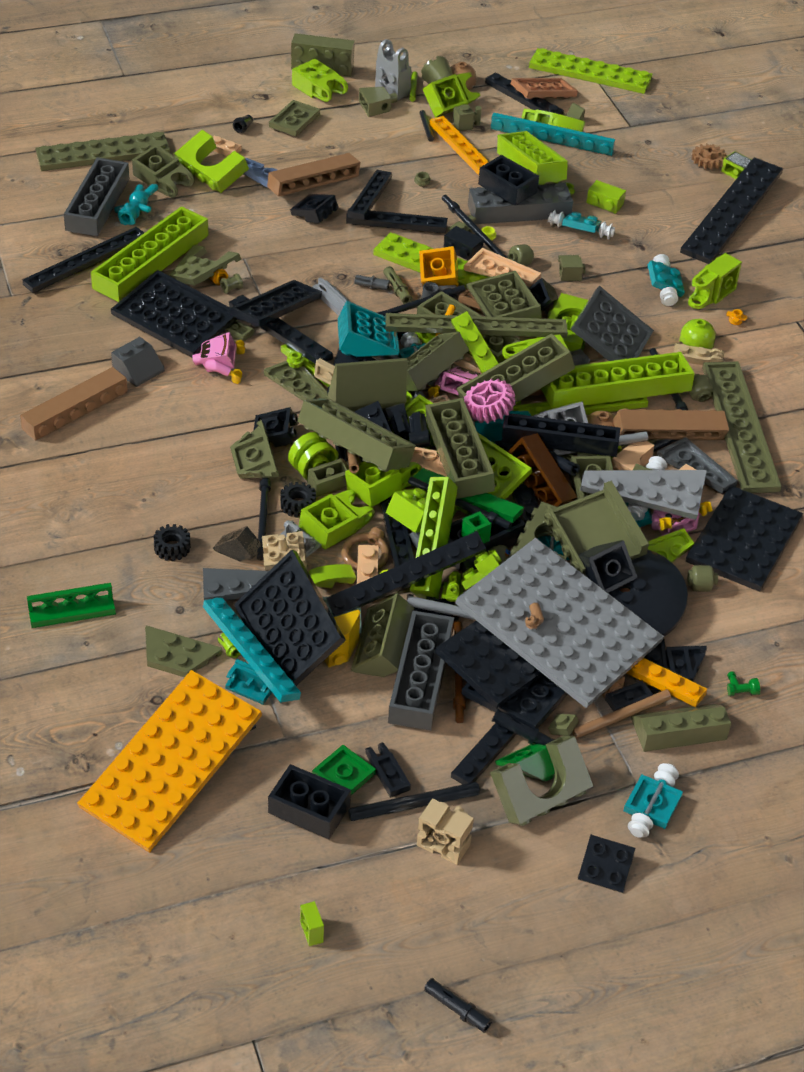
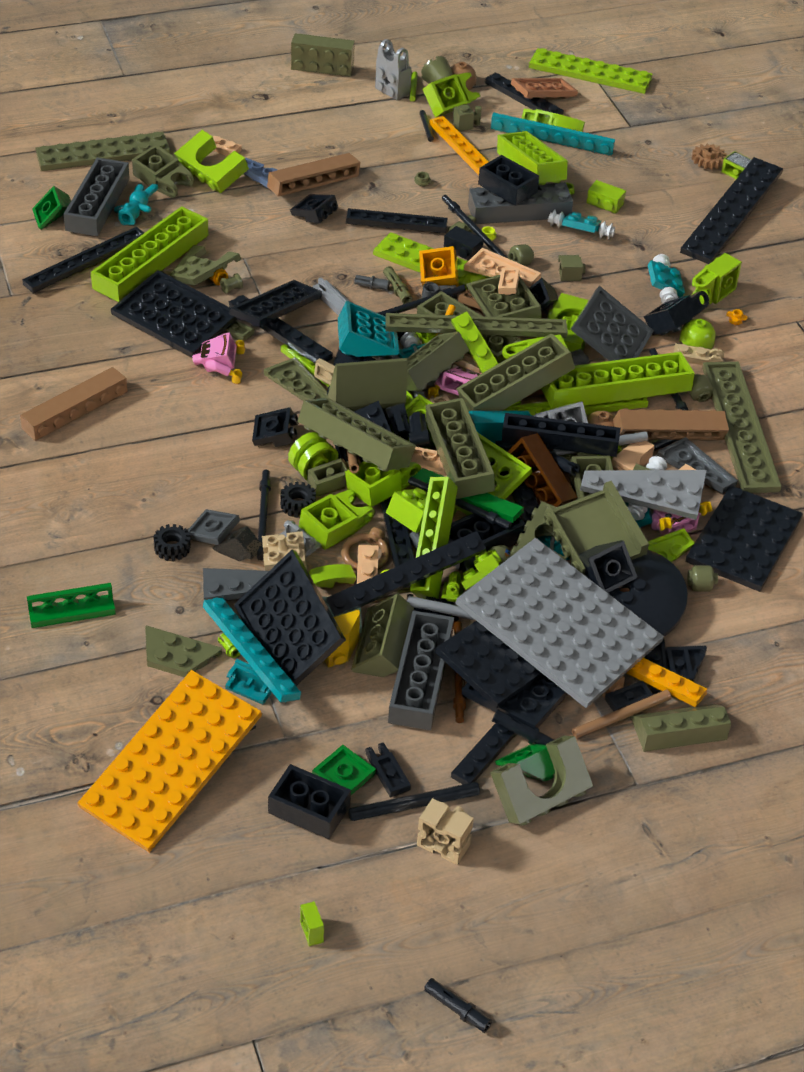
dark grey slope [111,337,165,387] -> none
olive wing [230,420,279,479] -> none
black cone [233,115,253,133] -> none
olive plate [269,100,320,136] -> none
lime plate [287,351,305,368] -> none
lime brick [292,59,348,102] -> none
black plate [348,170,392,221] -> none
olive torso [359,87,398,117] -> none
green brick [461,511,491,543] -> none
bright pink gear [464,378,516,424] -> none
medium nougat arm [525,603,544,629] -> none
olive plate [548,714,579,736] -> none
olive slope [566,103,585,121] -> none
black hinge [578,835,636,893] -> none
teal plate [623,763,683,838] -> none
green piece [727,671,760,696] -> none
none -> green slope [32,186,71,230]
none -> dark grey plate [188,509,240,545]
none -> light nougat plate [498,268,520,295]
none -> black brick [643,291,709,336]

